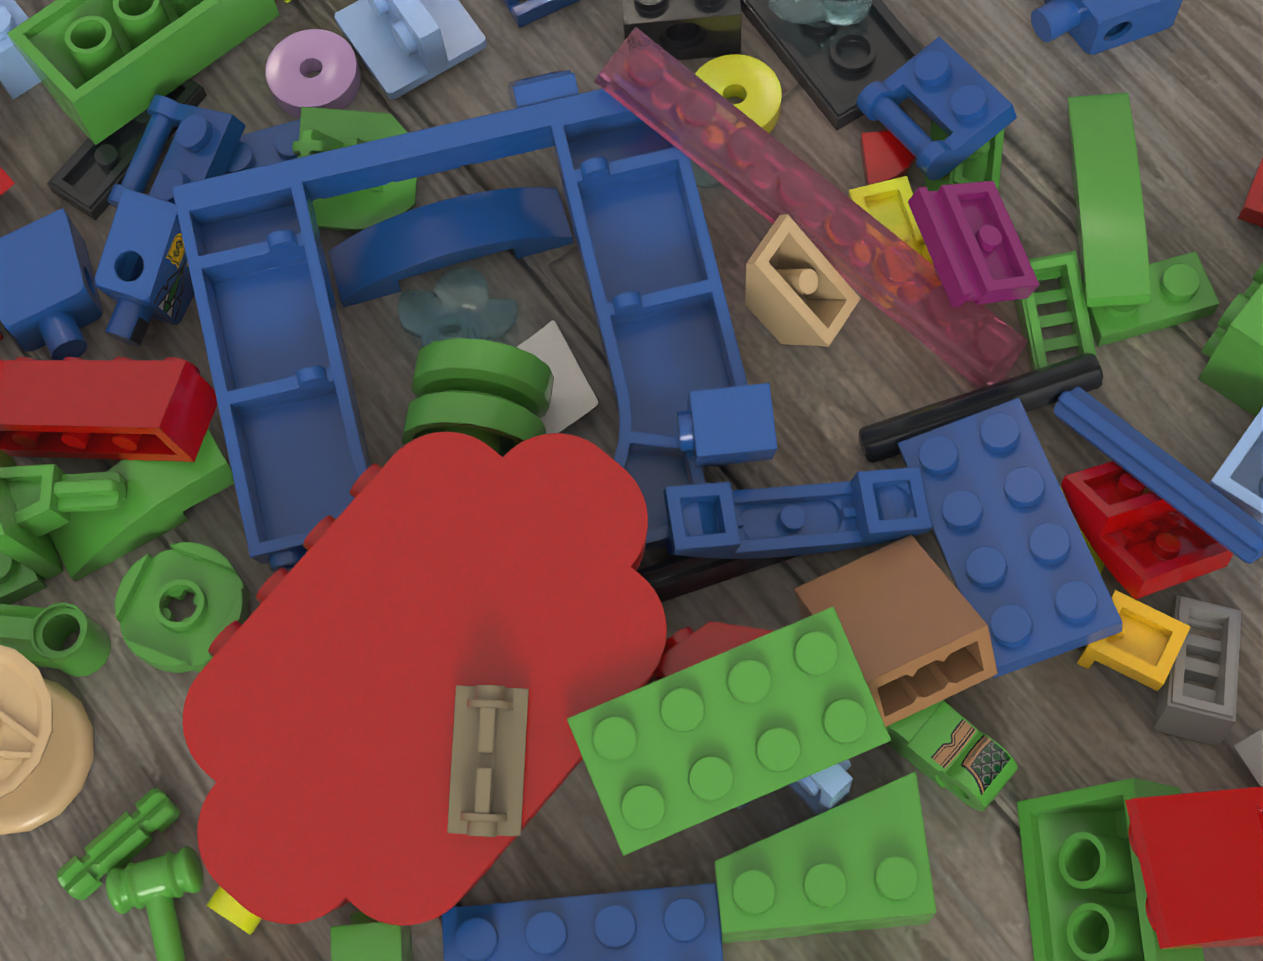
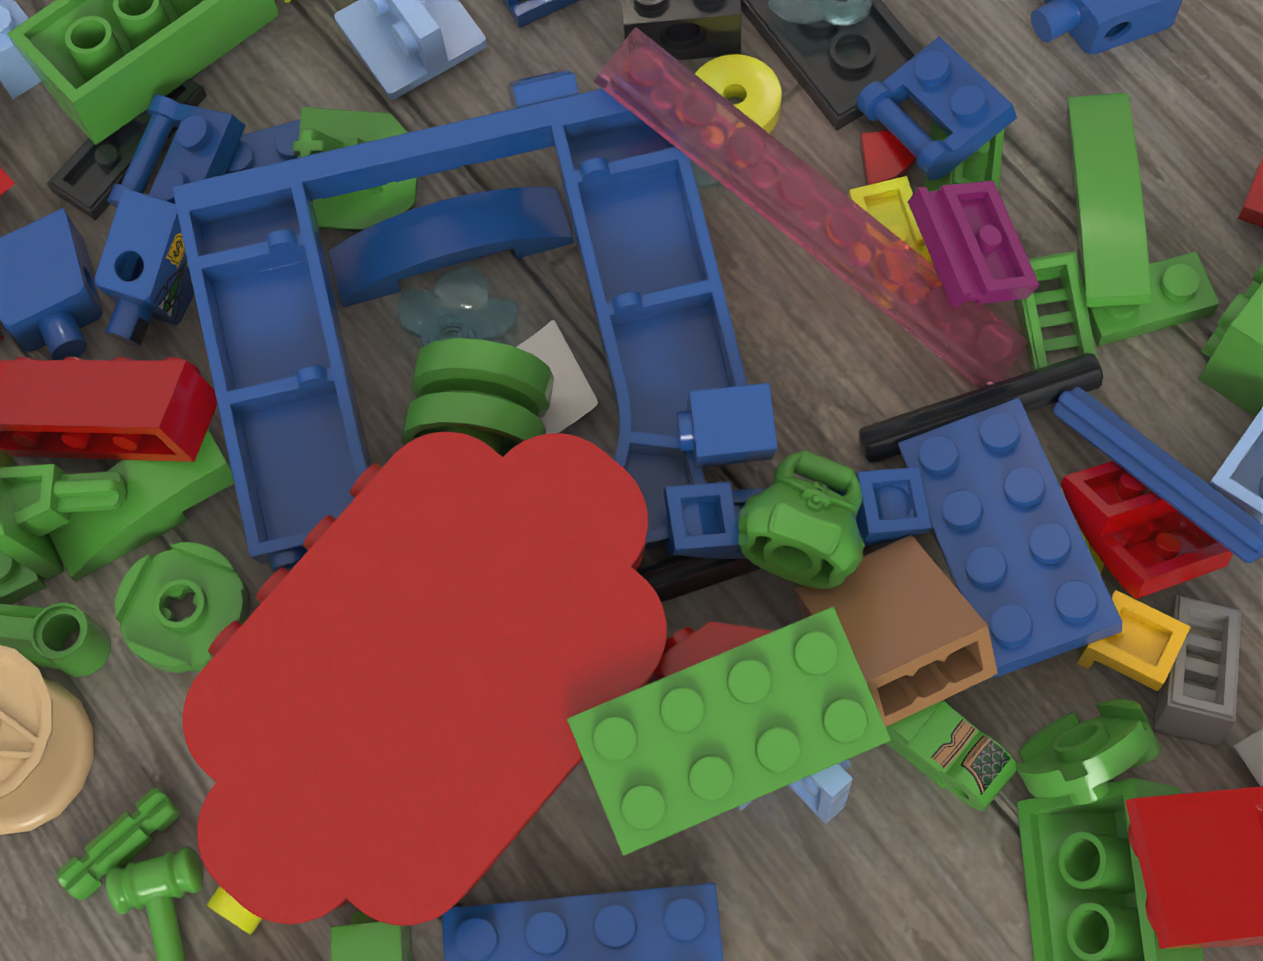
lavender piece [265,29,361,118] -> none
dark tan hinge [447,685,529,837] -> none
bright green wedge [715,771,937,943] -> none
tan slope [745,214,861,347] -> none
none -> bright green piece [738,450,865,589]
none -> bright green plate [1015,699,1161,805]

